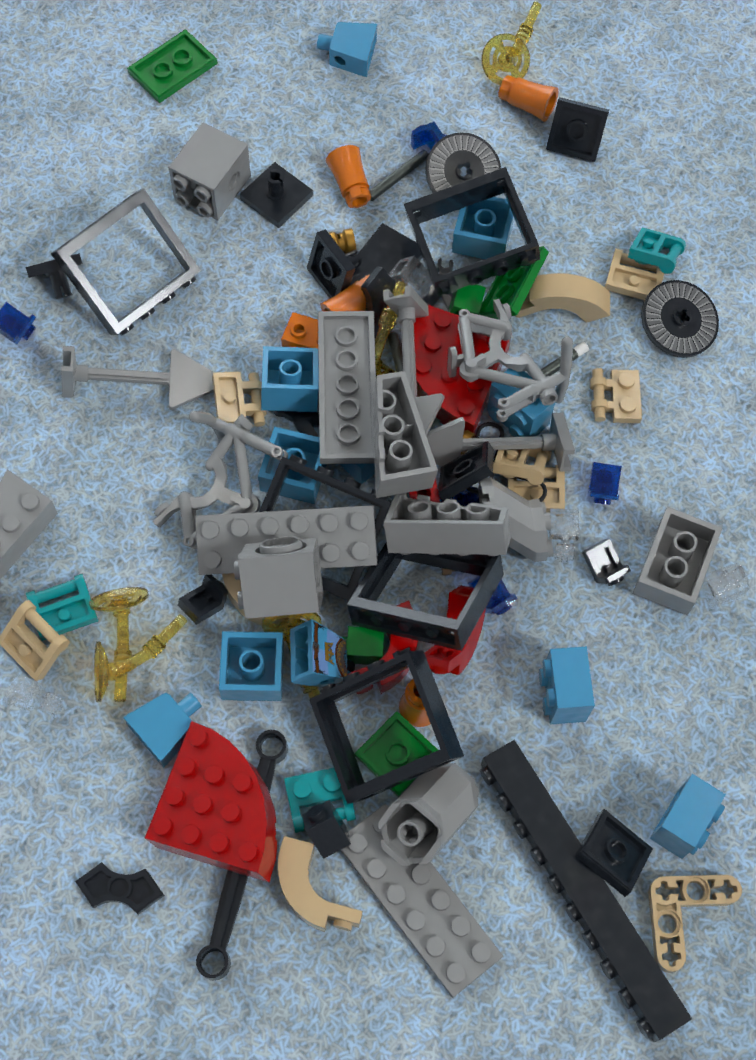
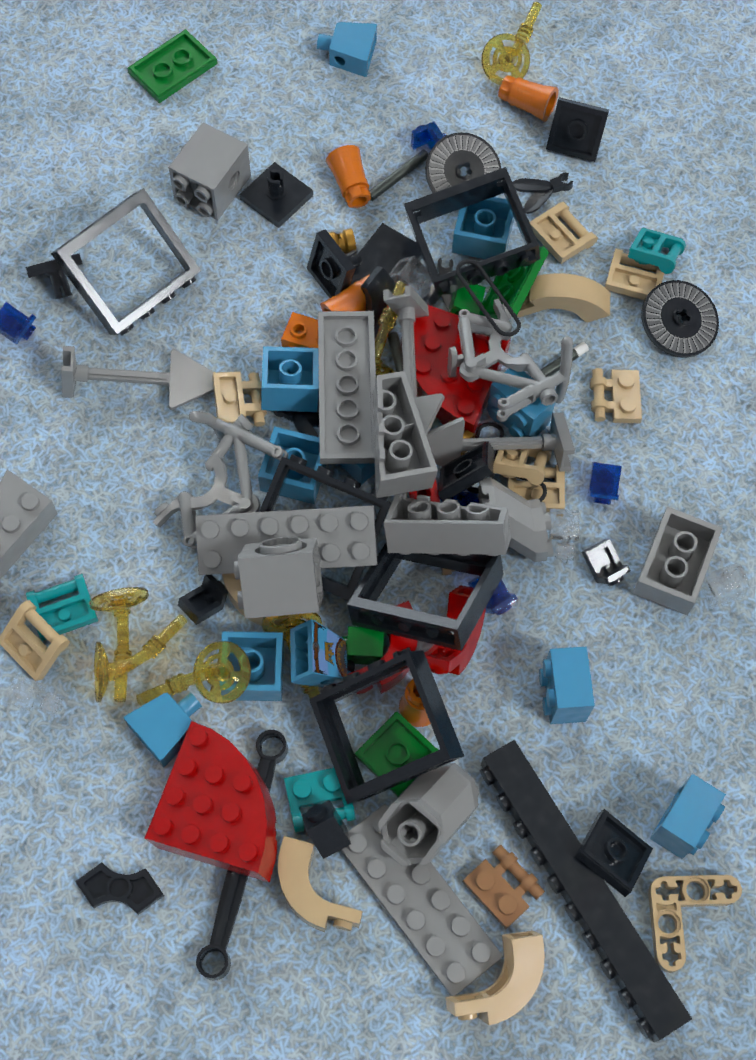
none -> clear yellow dish [136,641,251,706]
none -> tan arch [445,930,545,1025]
none -> black piece [456,259,521,337]
none -> medium nougat plate [462,845,545,929]
none -> black piece [512,172,573,214]
none -> tan plate [529,202,598,264]

